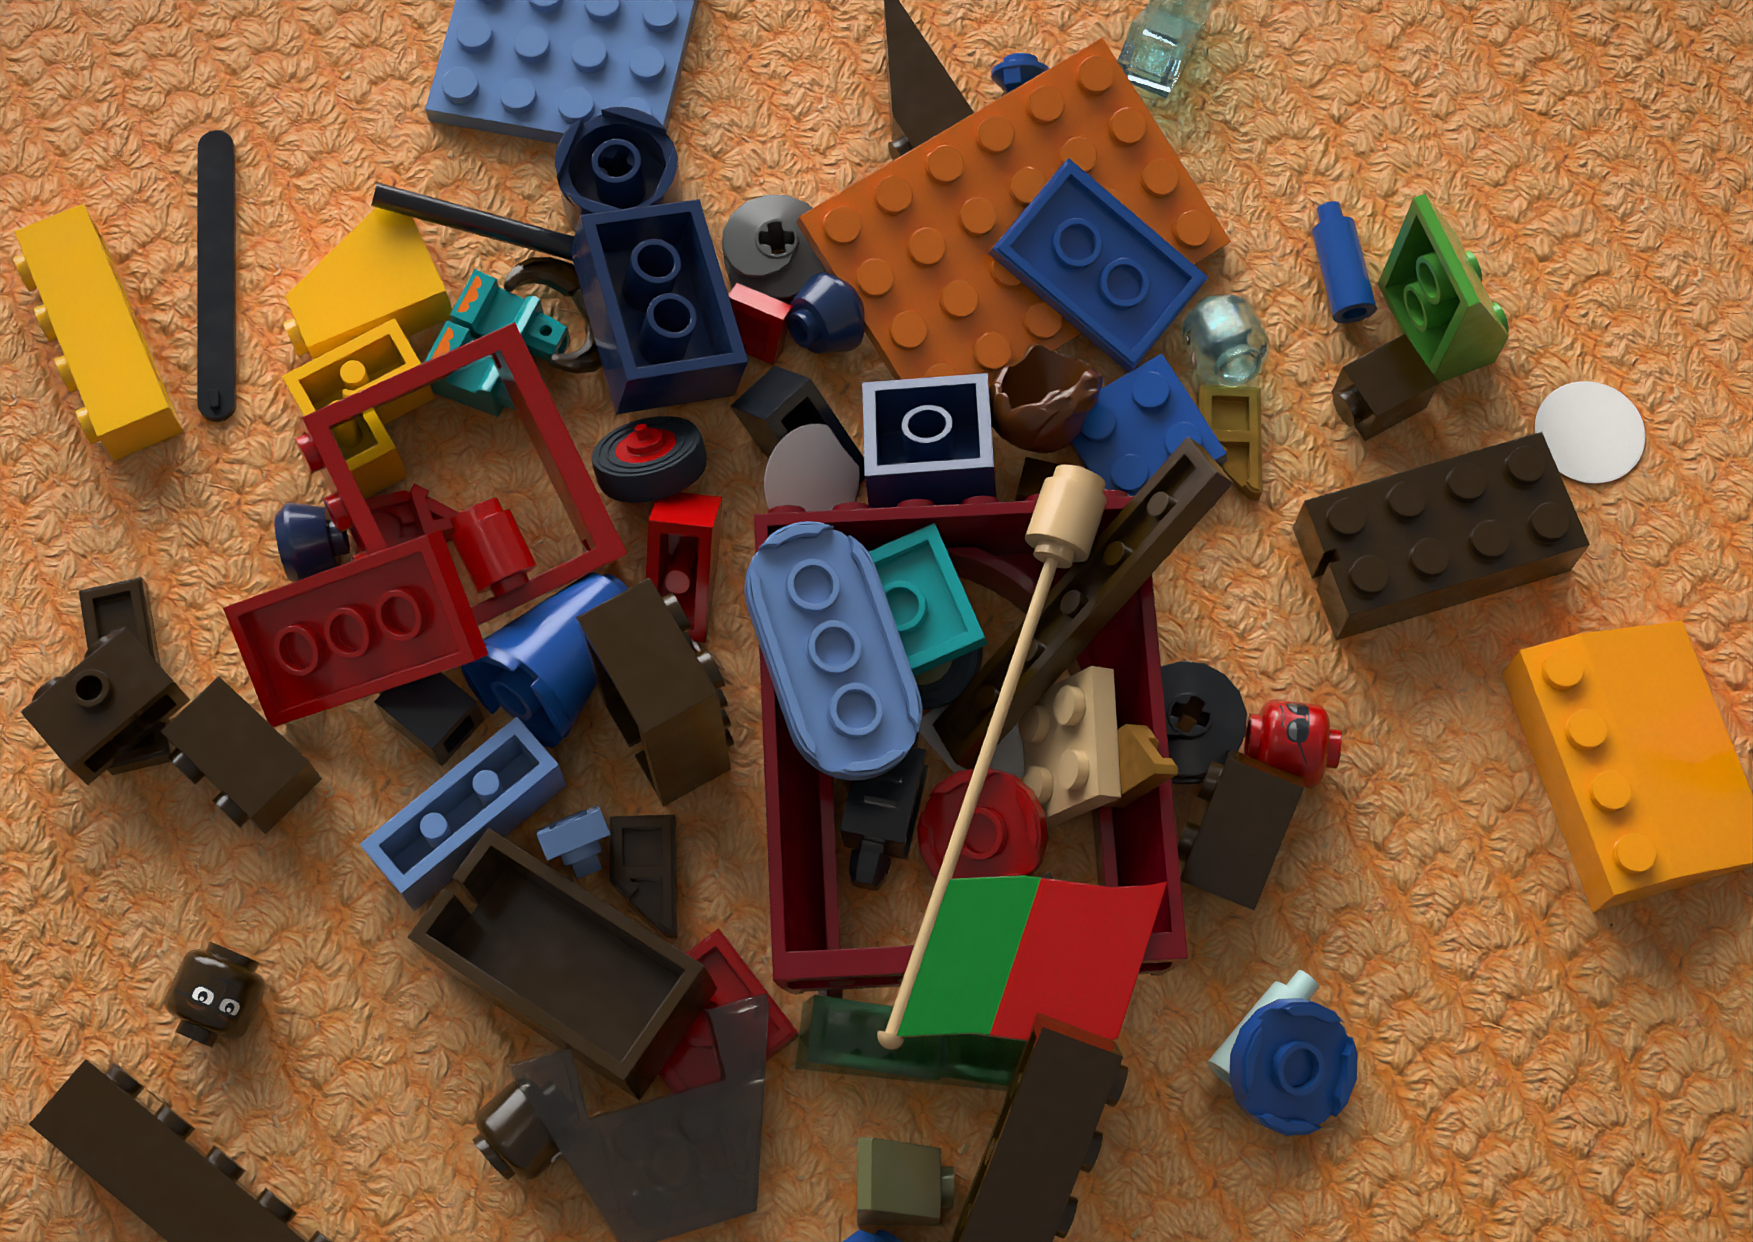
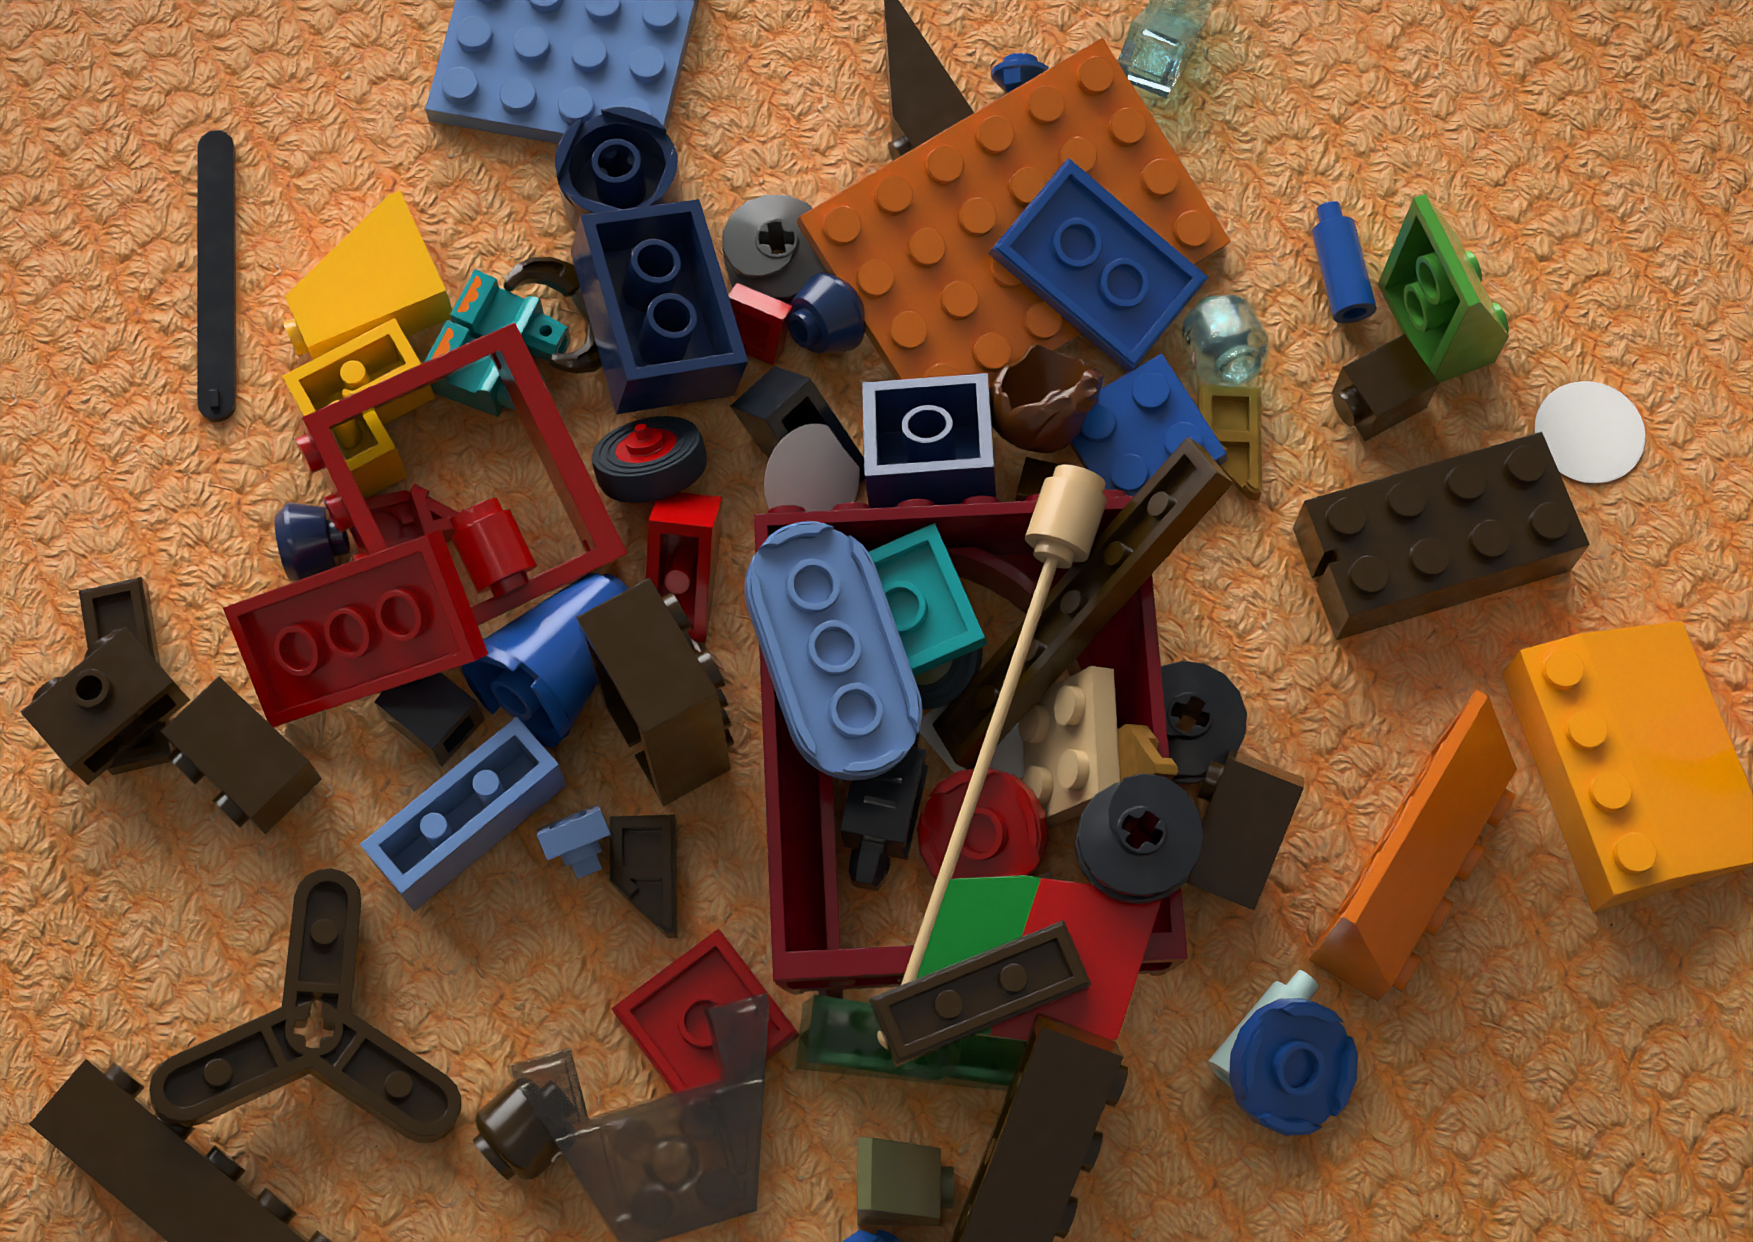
yellow brick [13,203,184,461] -> none
dark brown head [164,942,266,1048] -> none
black bar [371,182,575,261] -> none
dark brown piece [407,828,718,1101] -> none
red head [1244,700,1342,788] -> none
none -> dark brown piece [149,868,461,1143]
none -> dark brown tile [869,920,1092,1067]
none -> black piece [1075,773,1204,904]
none -> orange slope [1309,689,1517,1002]

